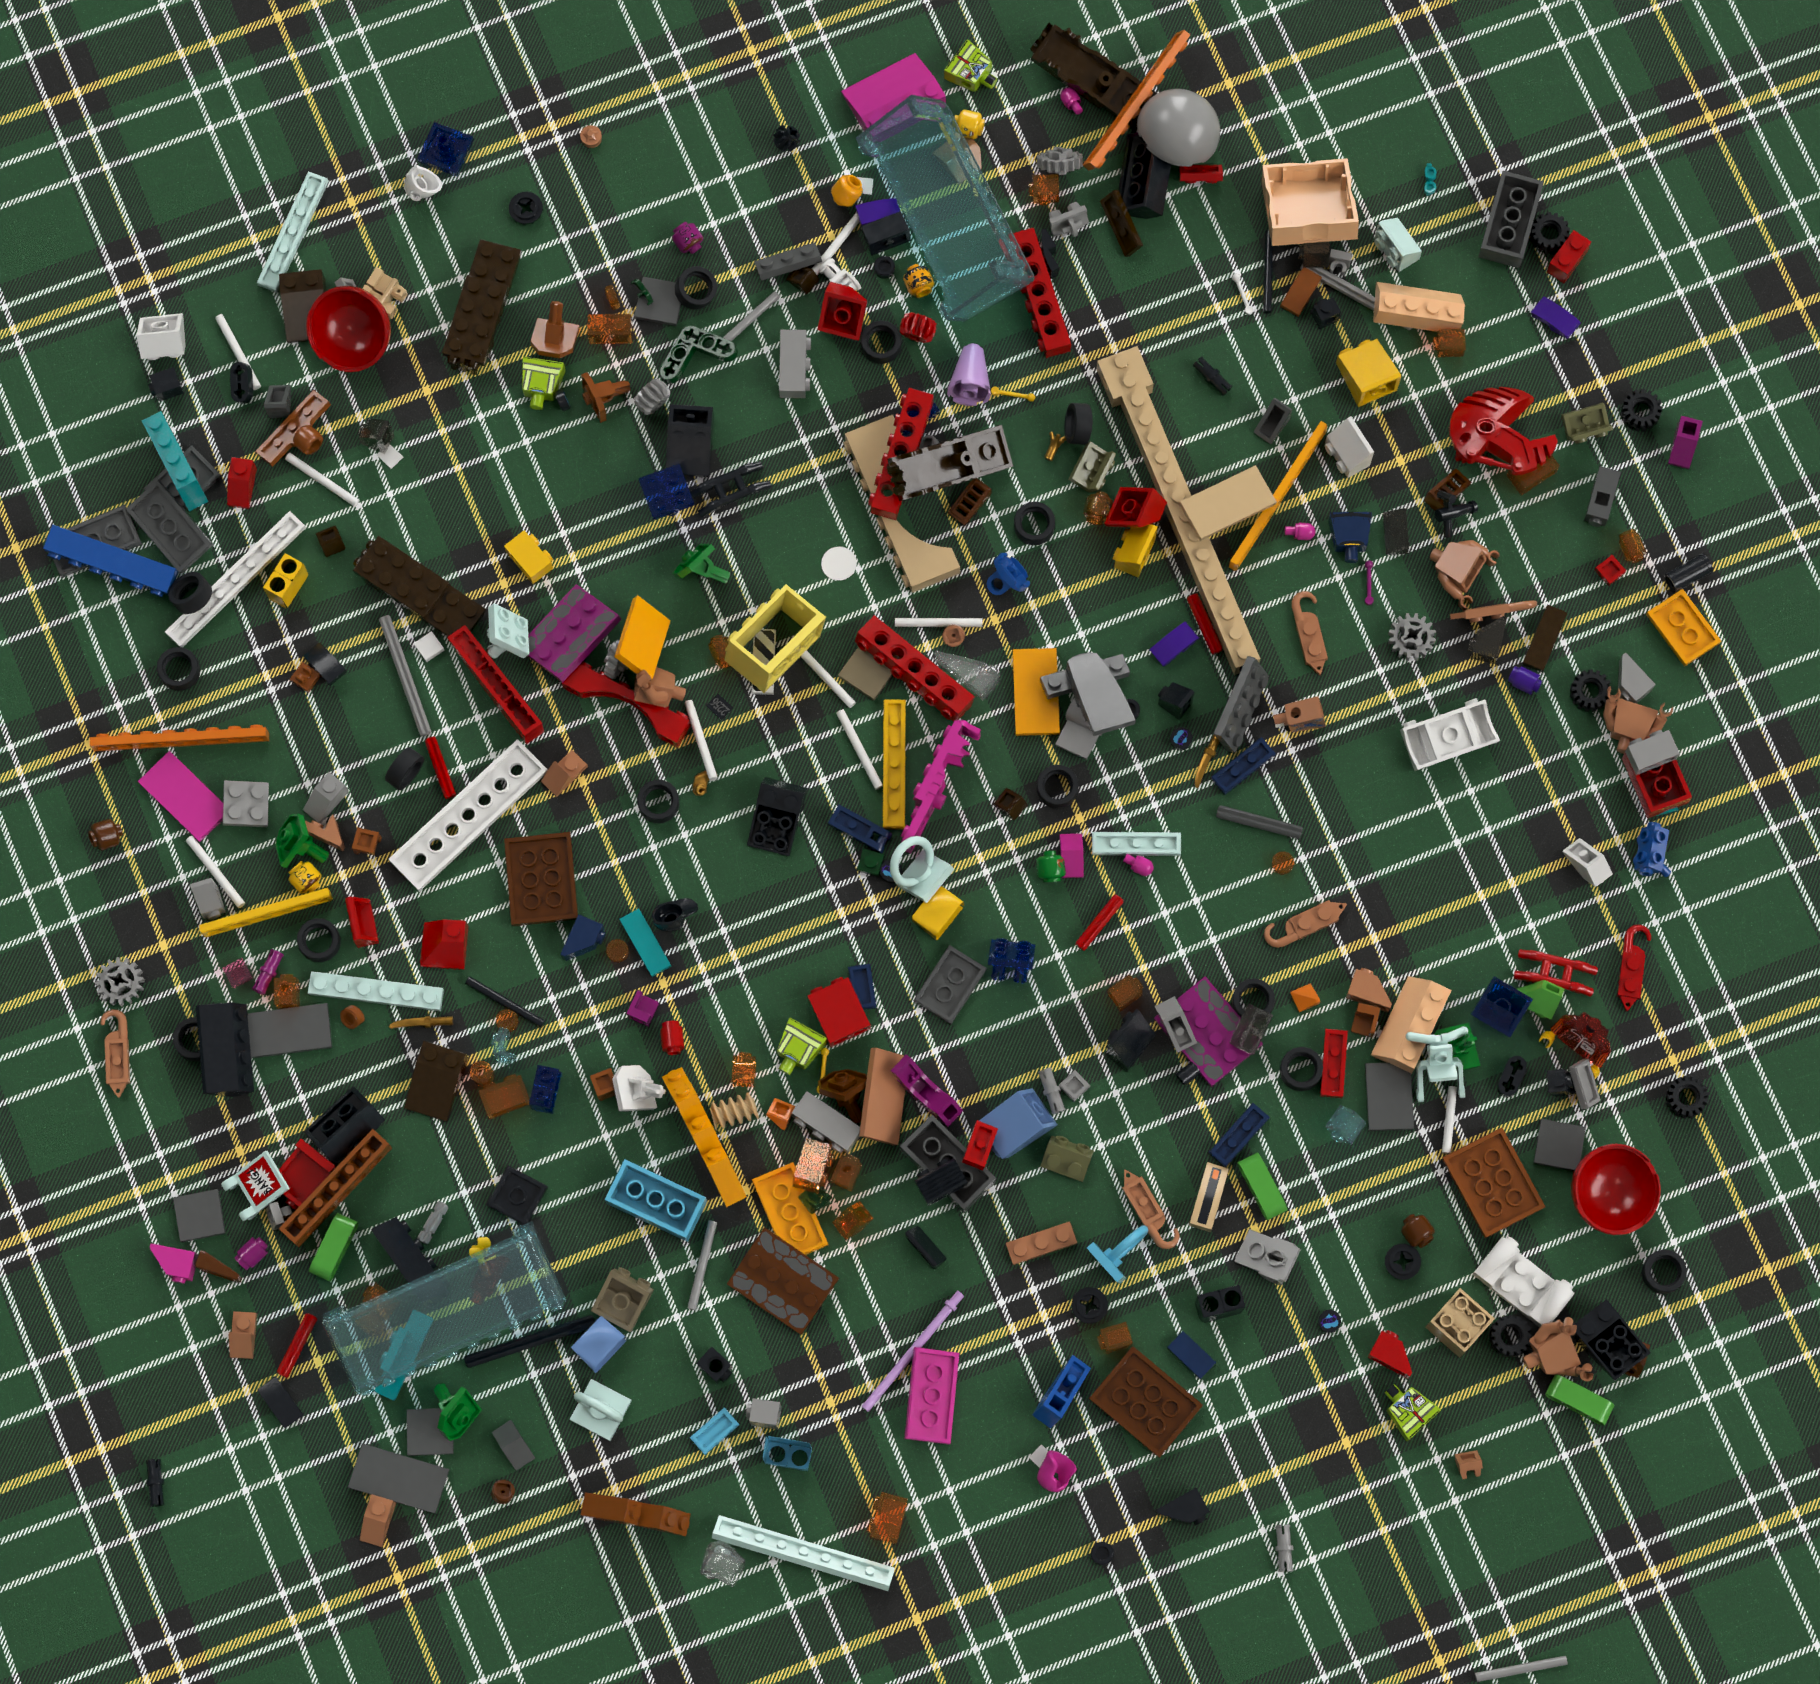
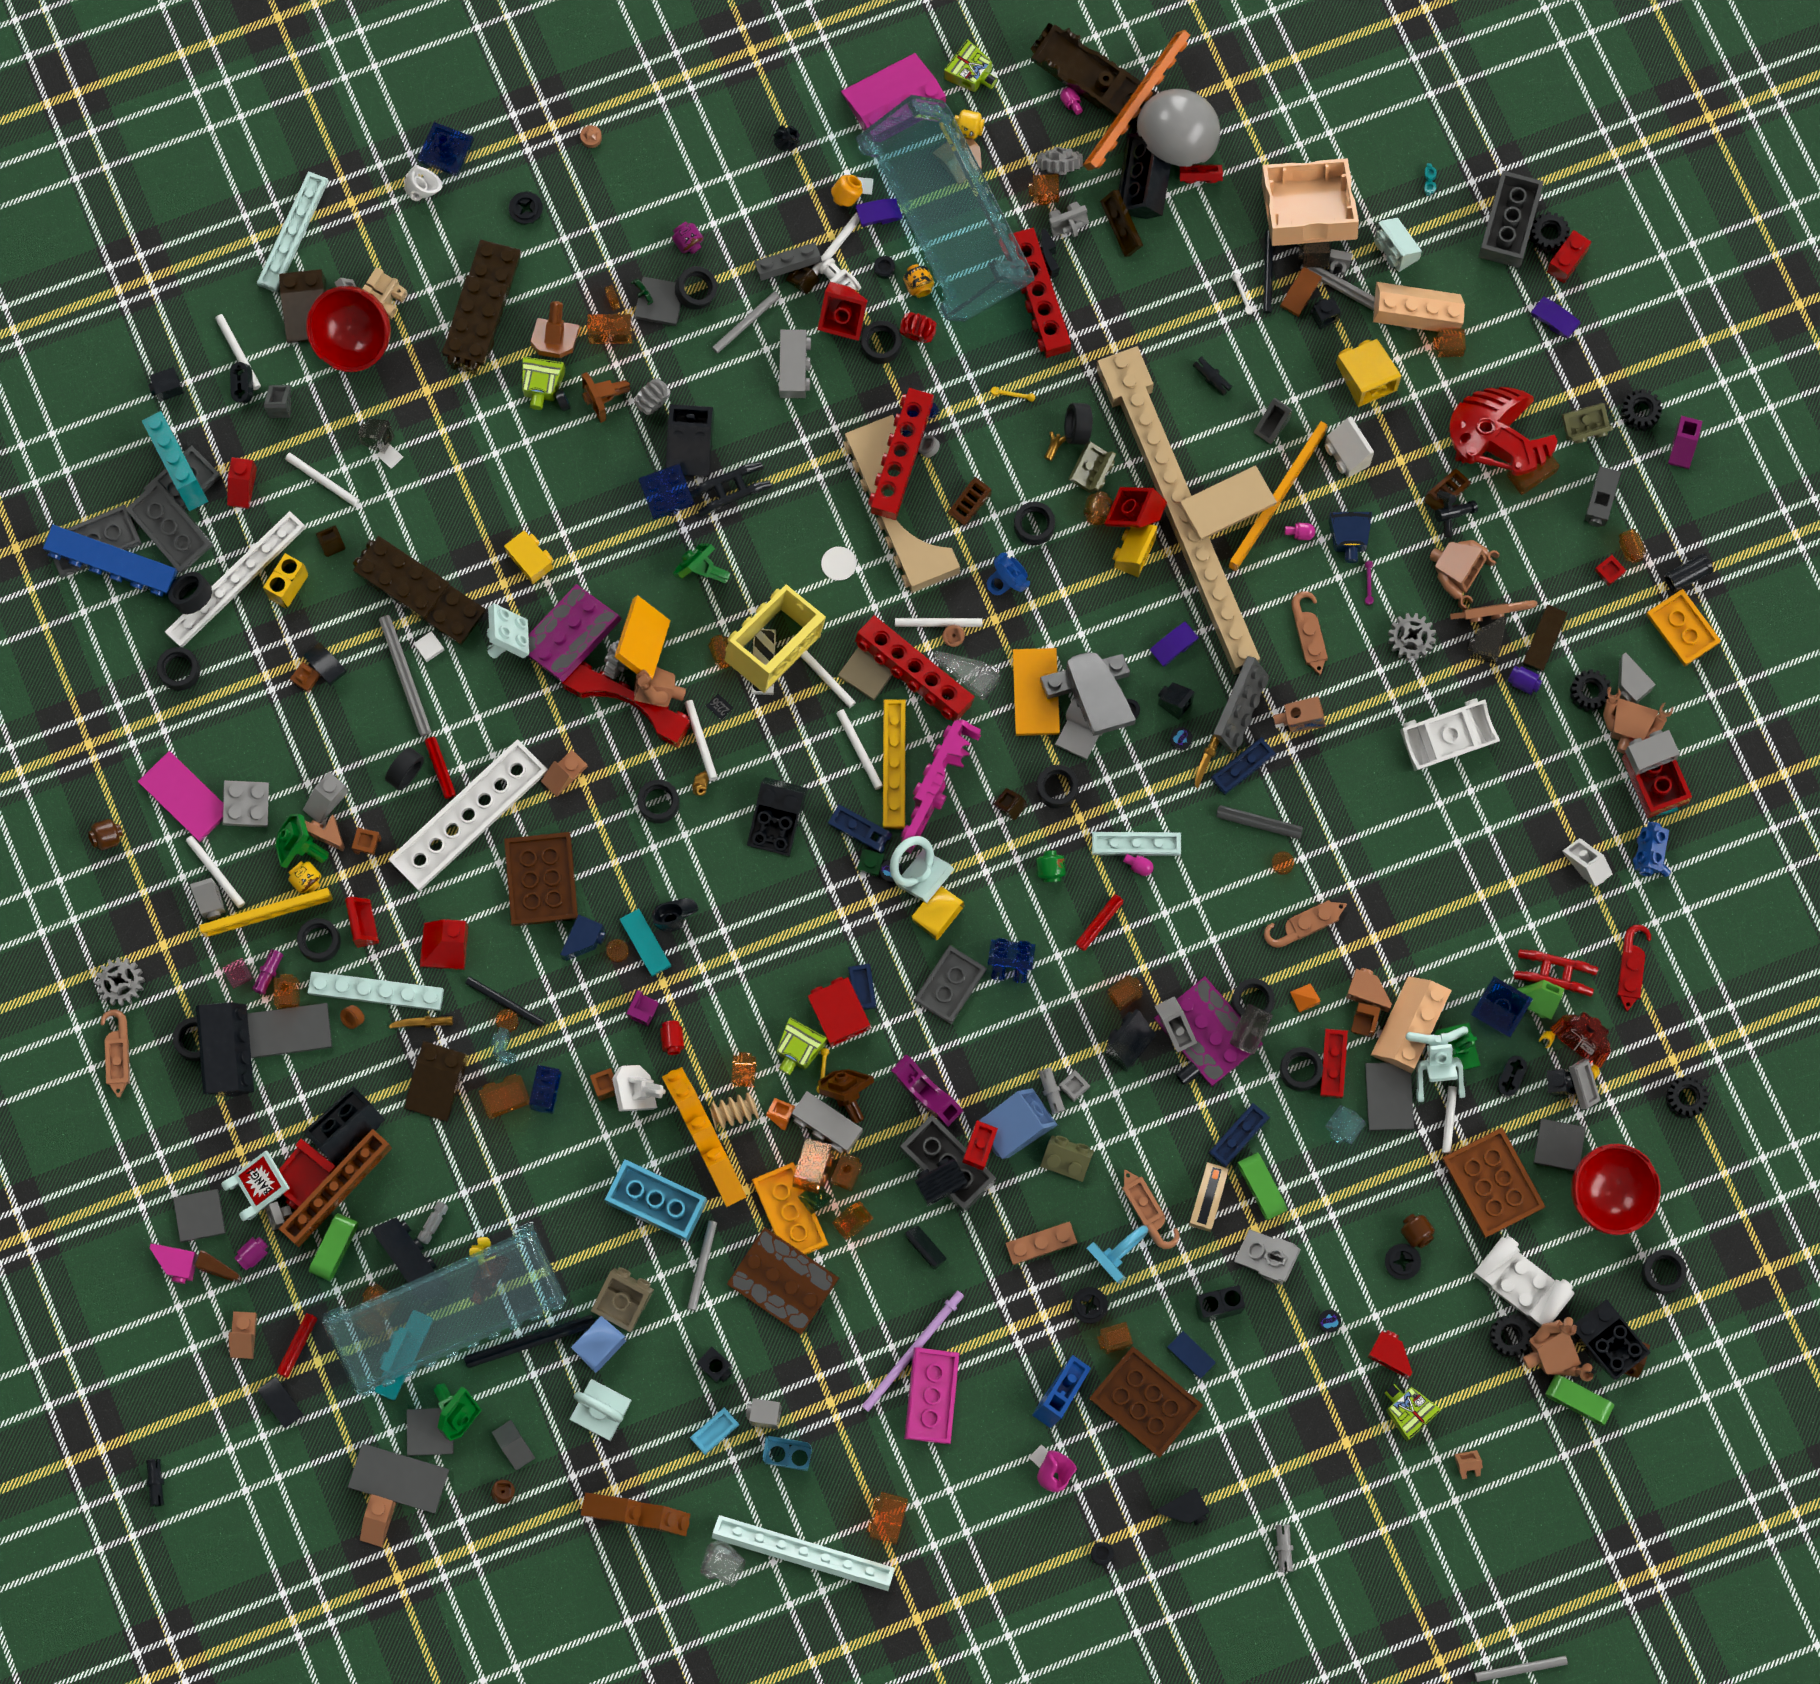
orange plate [90,725,269,751] -> none
white slope [136,313,186,360] -> none
dark orange plate [255,390,331,467] -> none
red slope [447,625,544,744] -> none
clear orange brick [470,1061,495,1087] -> none
black tile [487,1166,548,1227] -> none
dark green beam [660,326,738,384] -> none
nougat tile [859,1048,905,1145] -> none
black hinge [861,211,911,256] -> none
piece [887,425,1014,501] -> none
lavender cone [947,343,991,406] -> none
dark pink slope [1060,833,1084,878] -> none
red axle [1187,593,1222,655] -> none
clear smoke slope [1383,508,1409,555] -> none
tan brick [1425,1288,1495,1358] -> none

